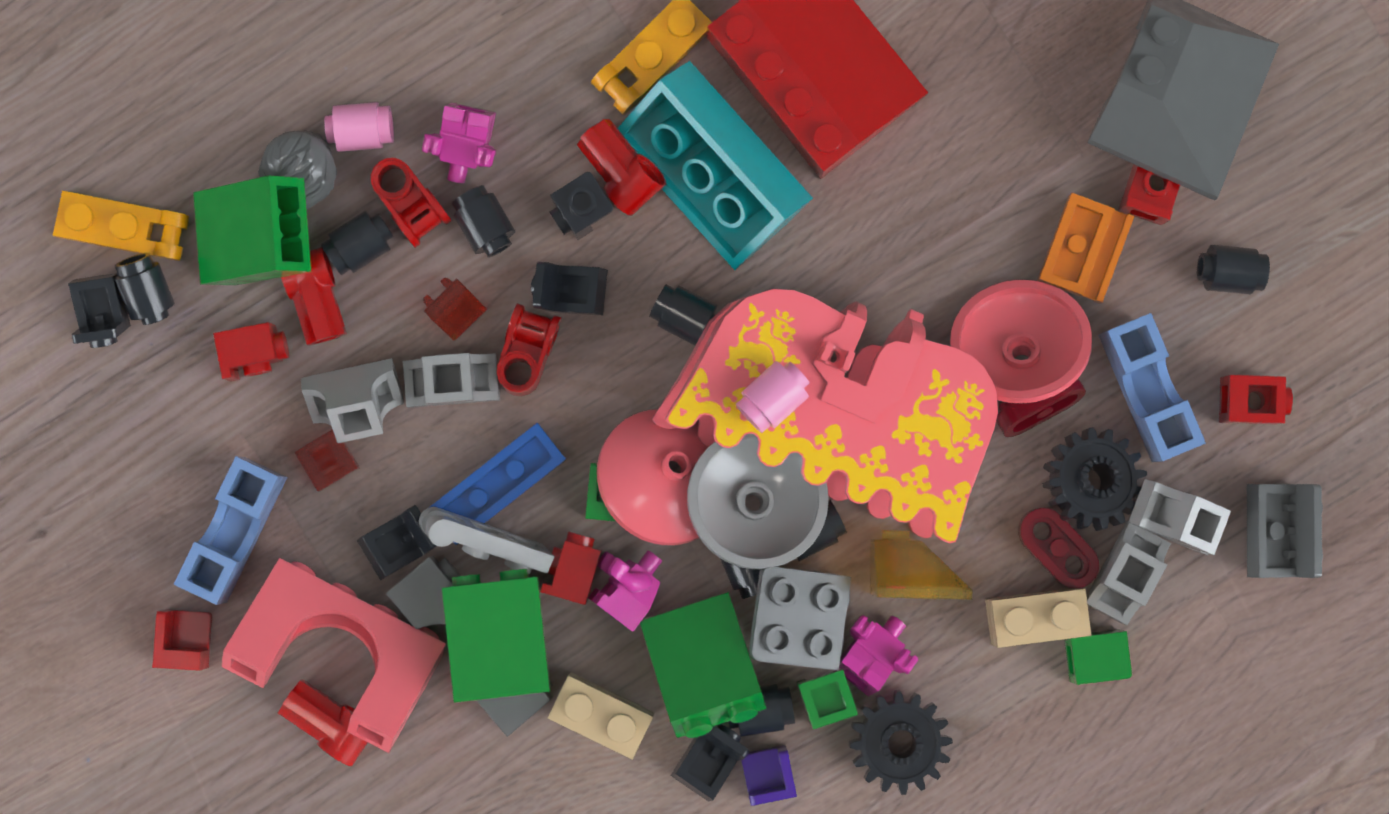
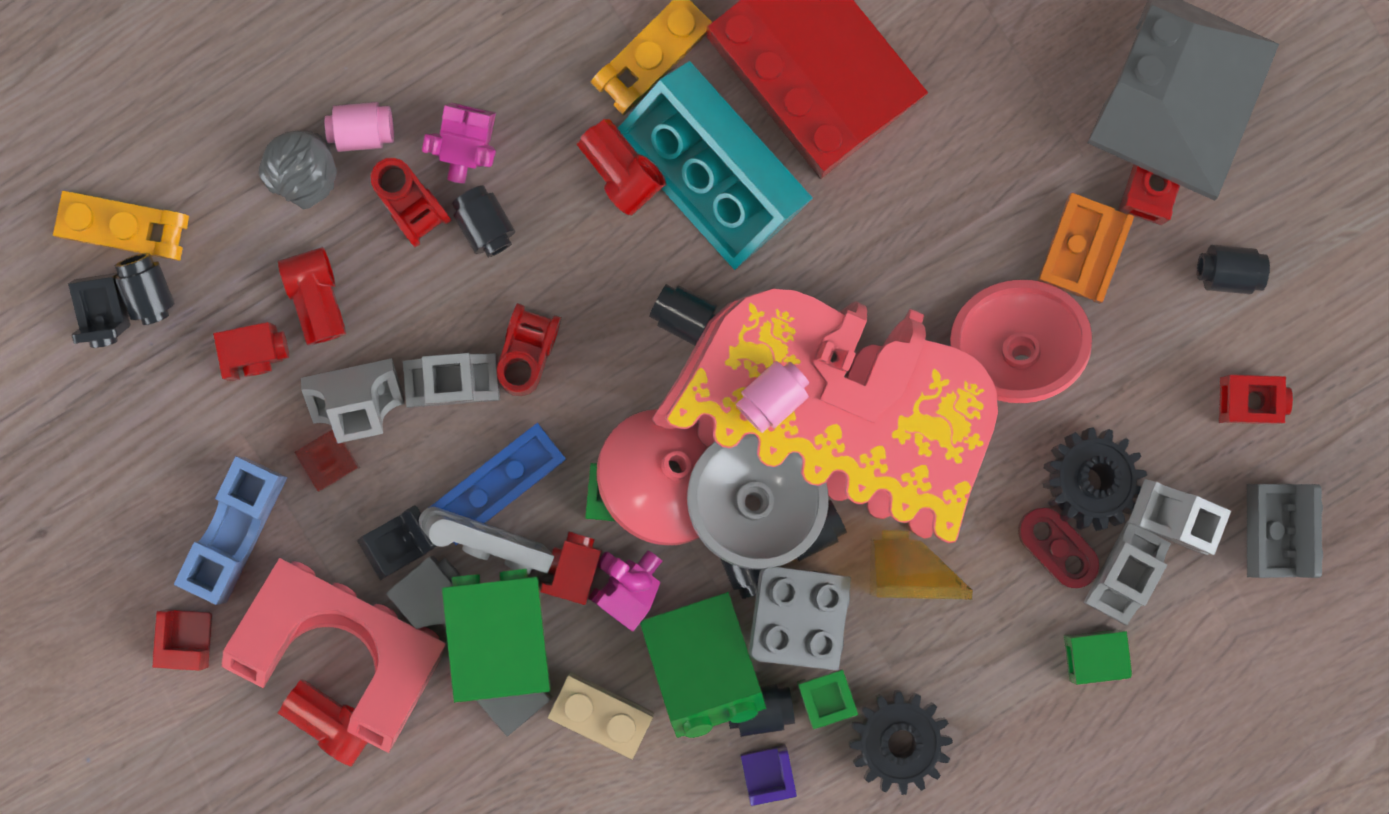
green brick [193,175,311,286] -> none
black brick [321,210,394,275] -> none
clear red tile [423,278,487,341] -> none
black bracket [531,262,608,316] -> none
black bracket [549,172,613,240] -> none
black bracket [670,724,749,802] -> none
dark pink piece [835,615,918,697] -> none
tan brick [985,588,1092,648] -> none
dark red plate [996,378,1086,437] -> none
medium blue arch [1098,313,1206,463] -> none

